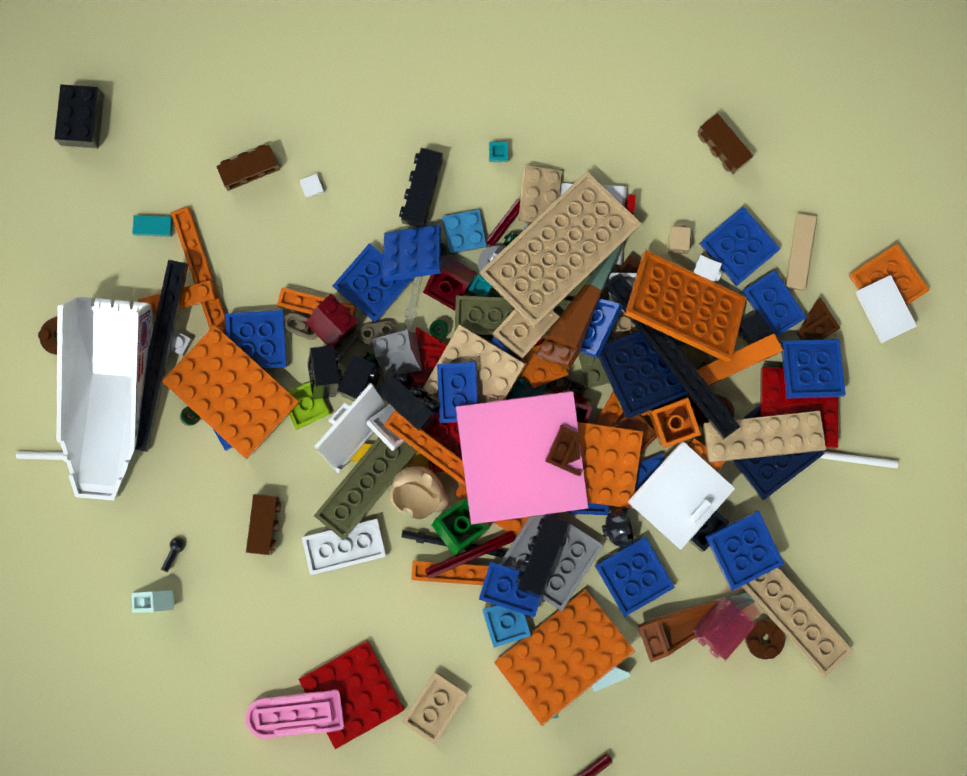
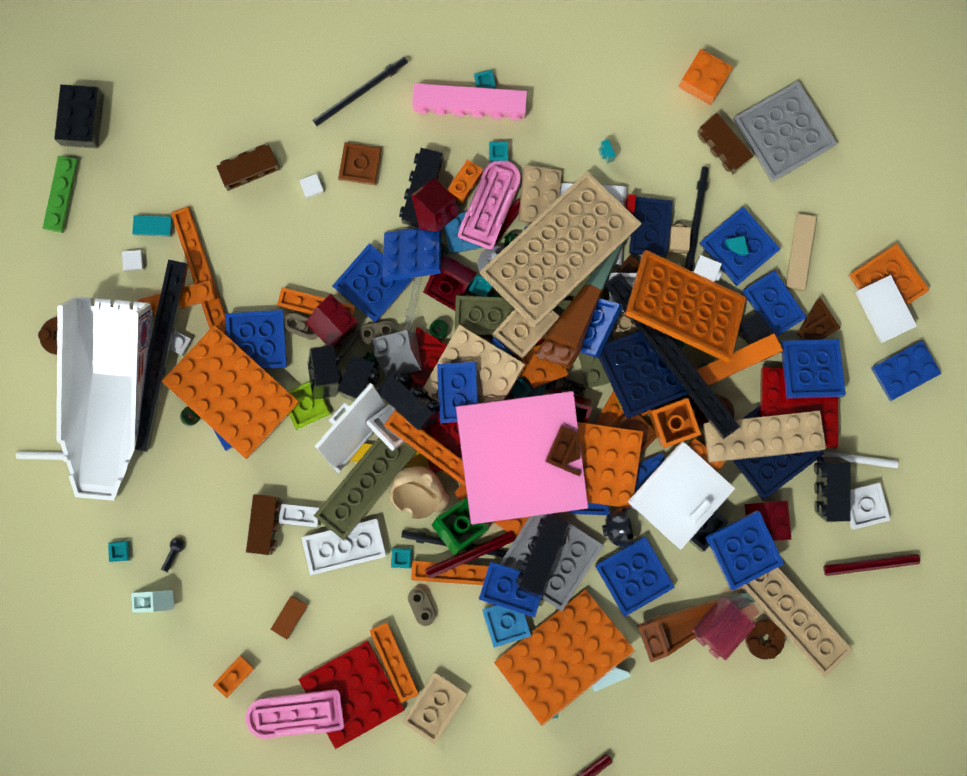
none -> bright green plate [42,156,78,233]
none -> teal tile [108,541,130,562]
none -> white tile [122,250,144,272]
none -> orange plate [213,655,255,698]
none -> dark orange tile [270,595,308,639]
none -> white plate [279,504,319,527]
none -> black bar [312,57,408,126]
none -> dark orange tile [338,142,382,186]
none -> orange plate [369,622,419,703]
none -> teal tile [391,548,412,569]
none -> dark tan plate [408,588,435,626]
none -> bright pink brick [412,84,527,121]
none -> dark red slope [412,178,459,232]
none -> orange brick [447,159,483,206]
none -> bright pink piece [458,161,520,250]
none -> teal tile [474,70,496,89]
none -> teal plate [598,139,616,163]
none -> dark blue plate [629,197,673,258]
none -> orange brick [679,48,733,106]
none -> black bar [685,167,709,271]
none -> teal tile [725,236,749,256]
none -> light grey plate [733,81,837,182]
none -> dark red slope [744,500,792,541]
none -> black brick [814,457,851,522]
none -> dark red axle [823,554,920,576]
none -> white plate [849,483,890,530]
none -> blue plate [871,340,942,401]

